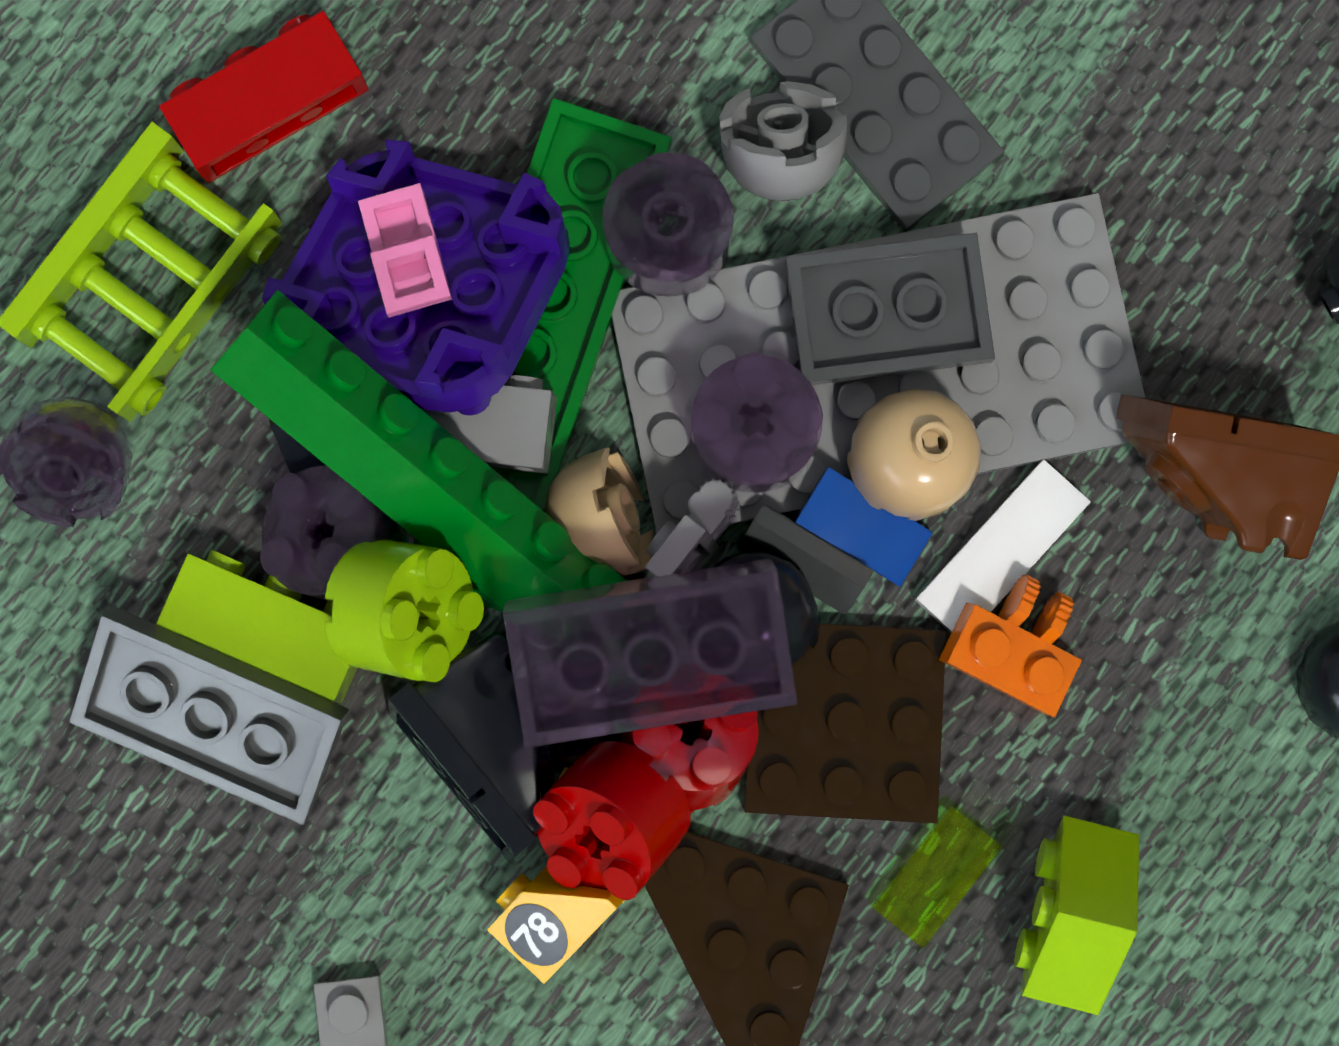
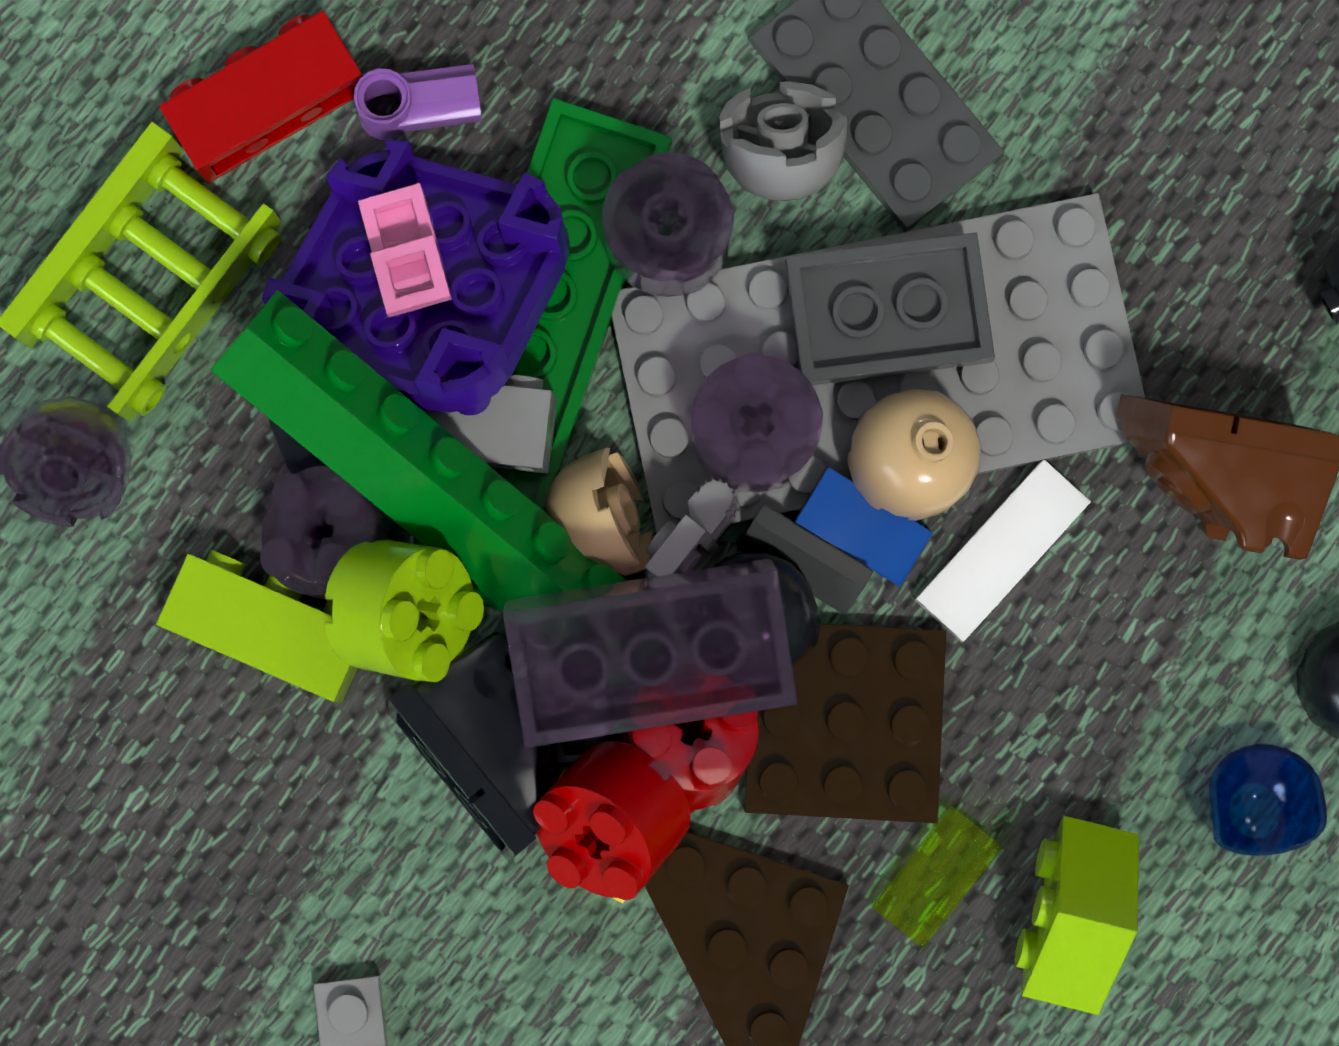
plate [70,605,349,825] -> none
yellow slope [487,865,624,984] -> none
orange hinge [939,574,1082,718] -> none
none -> medium lavender piece [354,64,482,140]
none -> clear blue helmet [1209,744,1327,856]

